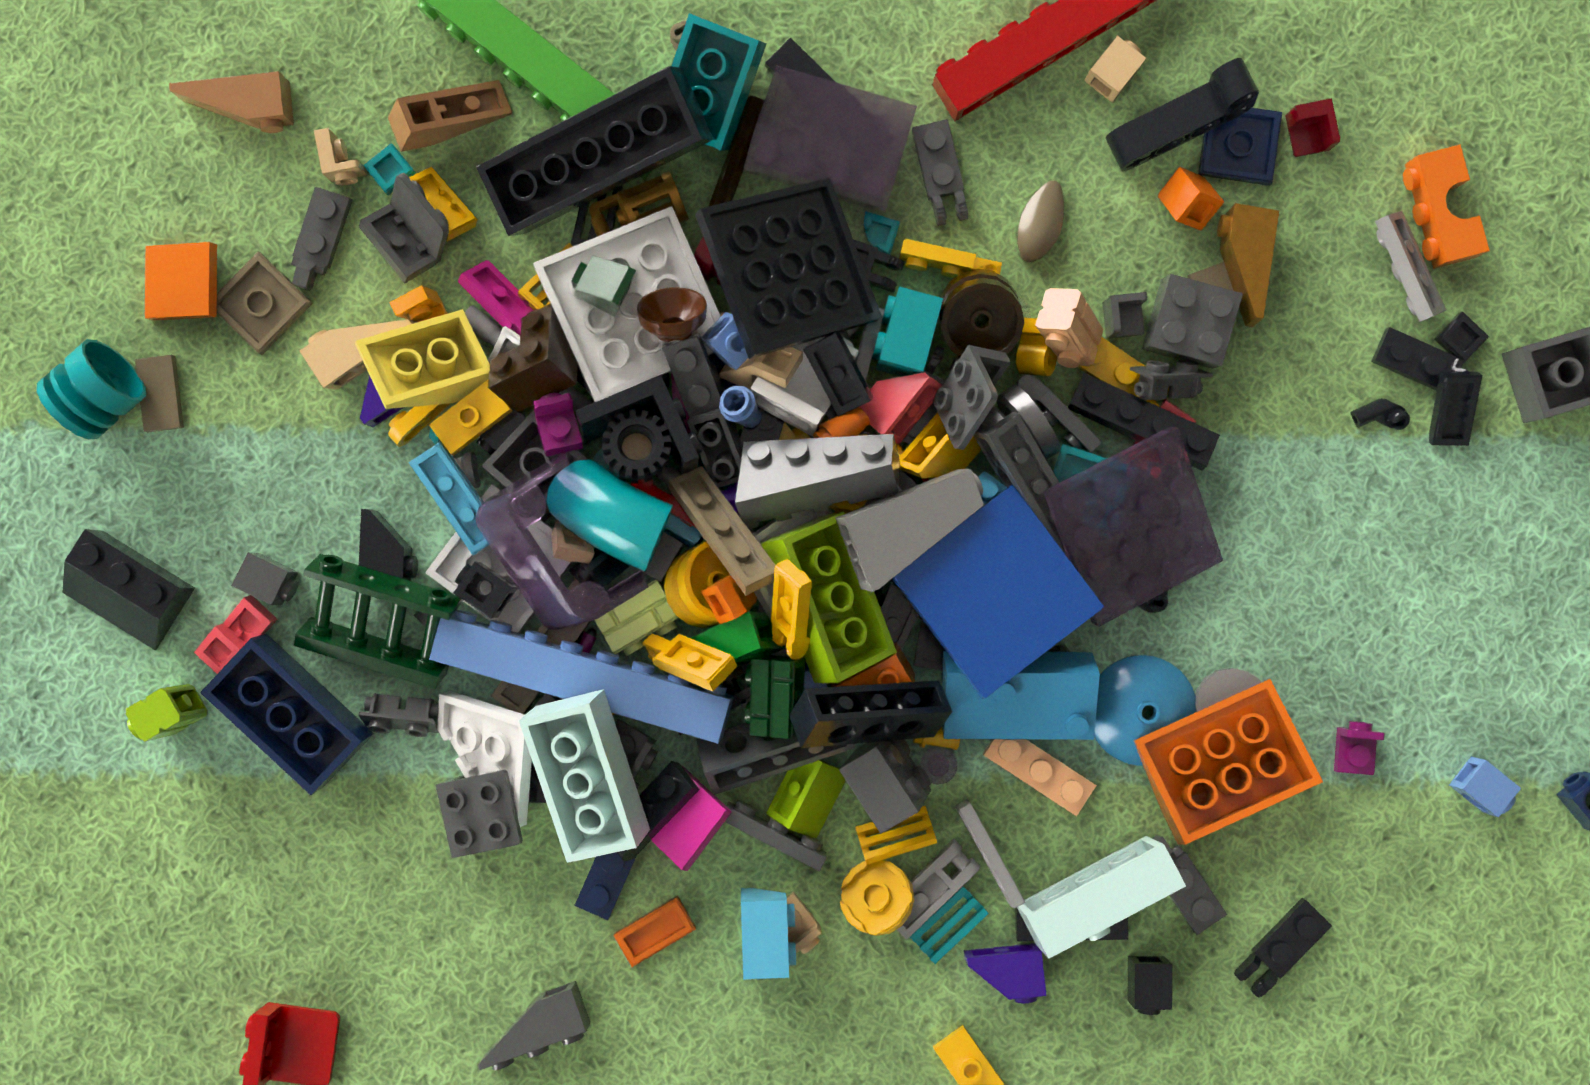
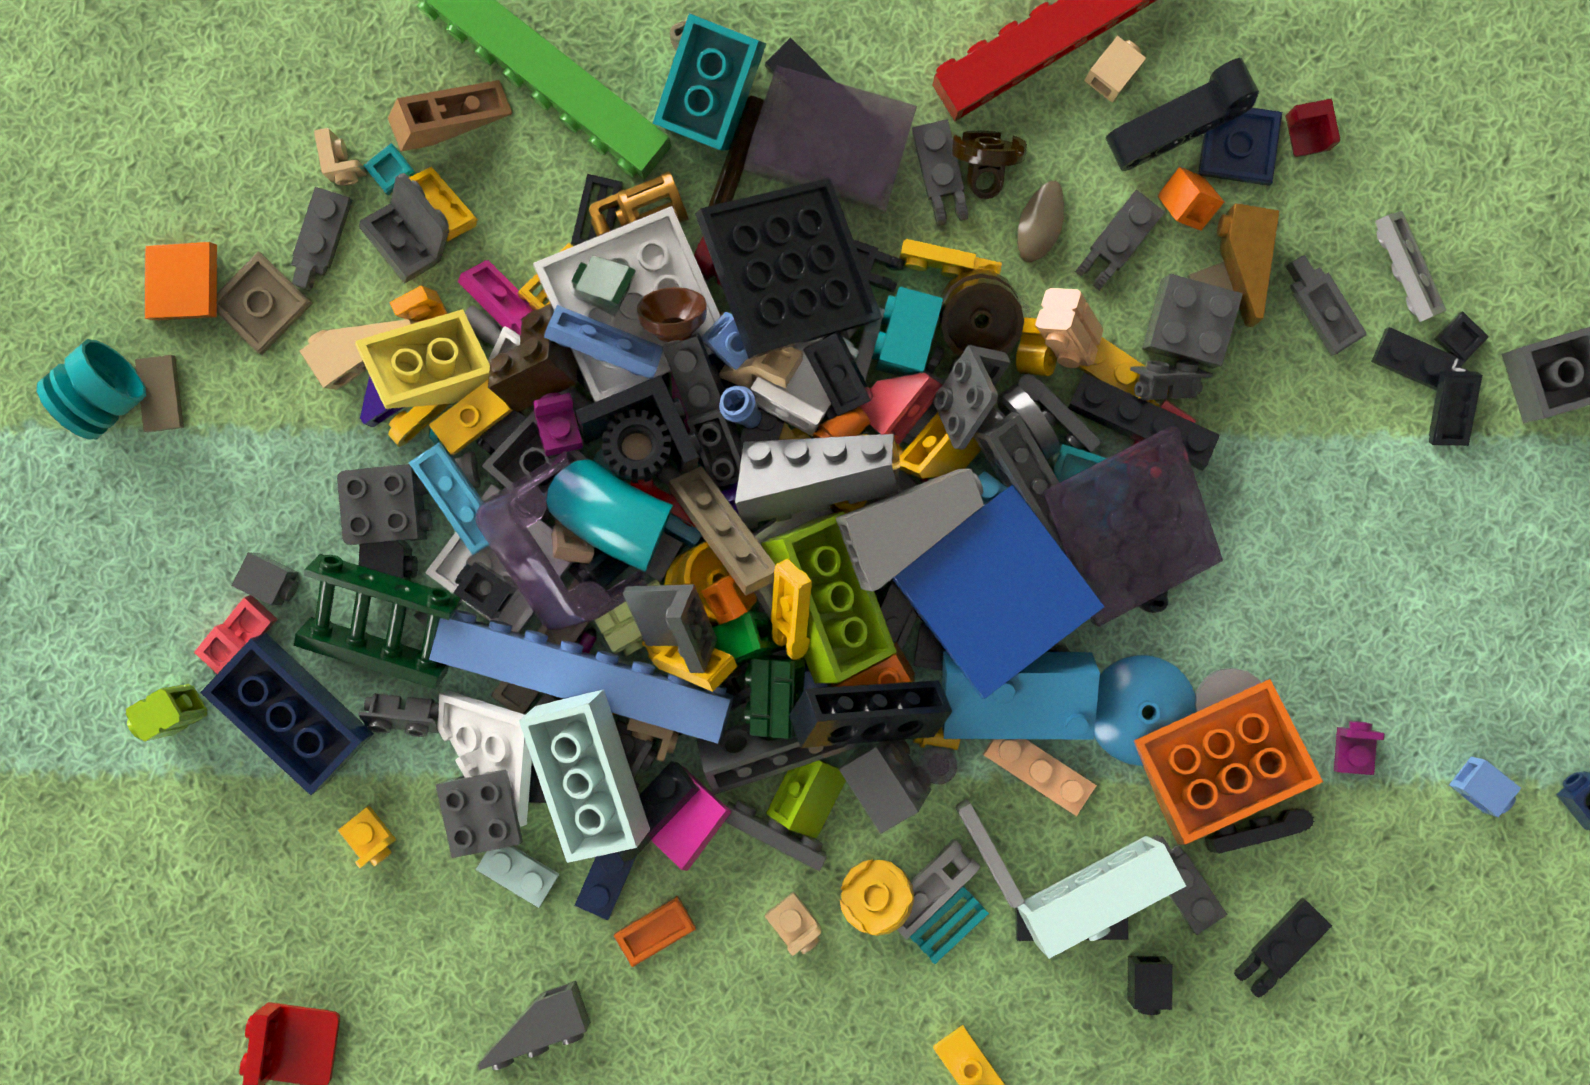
black slope [62,529,195,650] -> none
medium nougat slope [169,71,294,133] -> none
black brick [476,66,714,236] -> none
medium azure slope [741,888,796,980] -> none
yellow tile [855,805,937,865] -> none
teal tile [864,211,900,255] -> none
dark purple slope [963,943,1047,1004] -> none
dark grey panel [1102,292,1147,339] -> none
black arm [1350,398,1410,430] -> none
orange arch [1403,144,1490,269] -> none
none -> dark grey bracket [337,464,432,545]
none -> yellow bracket [338,806,396,868]
none -> light aqua plate [476,846,559,908]
none -> medium blue plate [544,305,663,379]
none -> dark grey bracket [623,584,717,673]
none -> tan bracket [626,718,679,762]
none -> dark brown tile [952,130,1027,200]
none -> dark grey hinge [1075,189,1165,291]
none -> black hinge [1205,808,1315,854]
none -> dark grey hinge [1285,255,1367,356]

